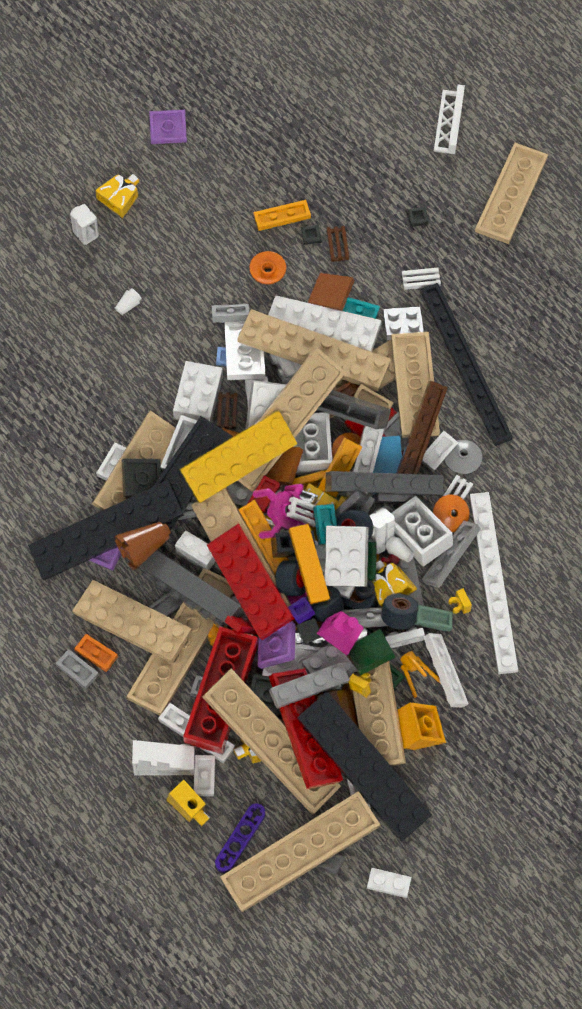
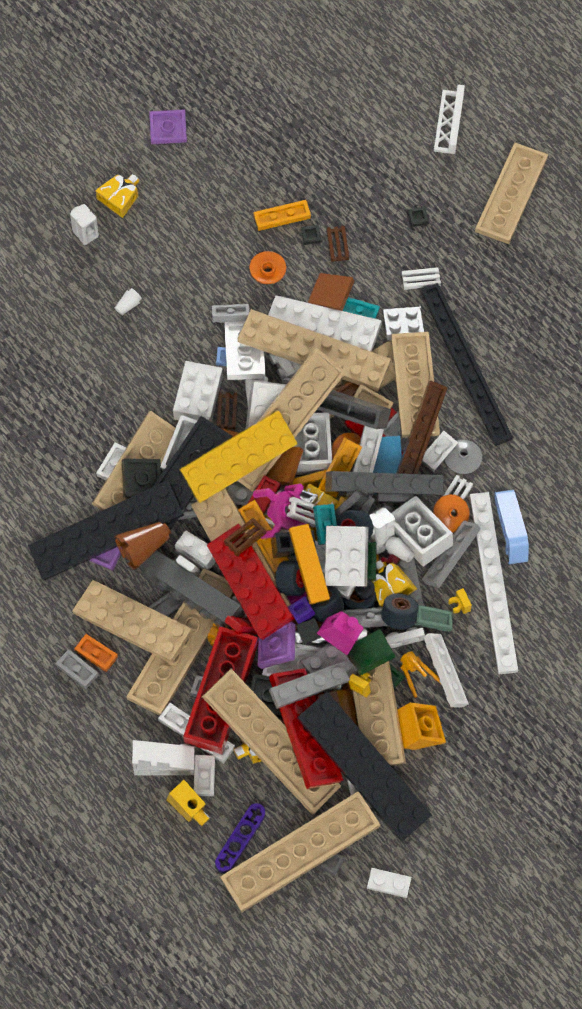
none -> white tile [176,555,201,577]
none -> reddish brown tile [224,518,266,557]
none -> light blue beam [494,490,529,564]

